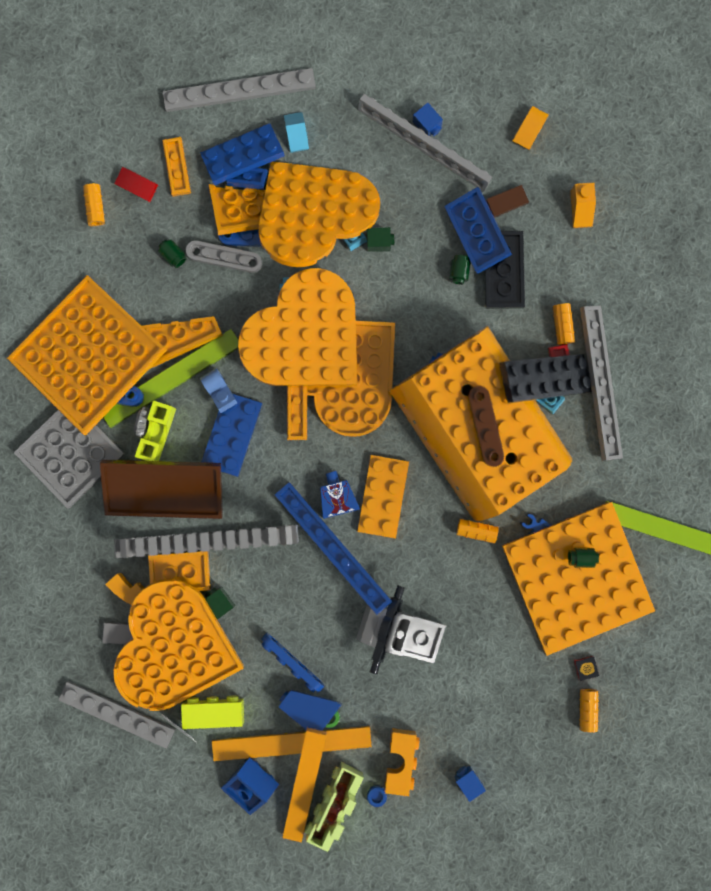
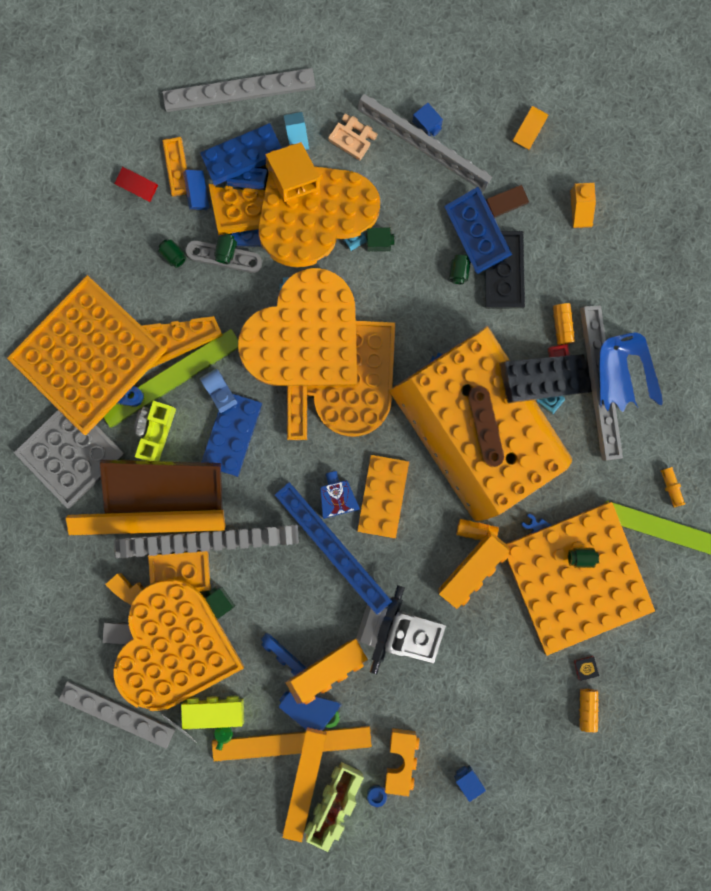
light orange axle [83,183,105,226] -> none
blue slope [221,757,279,815] -> none
none -> light orange tile [66,510,225,535]
none -> blue tile [183,170,209,210]
none -> dark green brick [214,234,237,265]
none -> green piece [214,727,233,751]
none -> light orange brick [265,142,320,202]
none -> light orange brick [285,639,368,705]
none -> light nougat plate [328,114,378,161]
none -> light orange brick [439,531,510,609]
none -> blue piece [600,332,663,412]
none -> light orange pin [660,467,686,508]

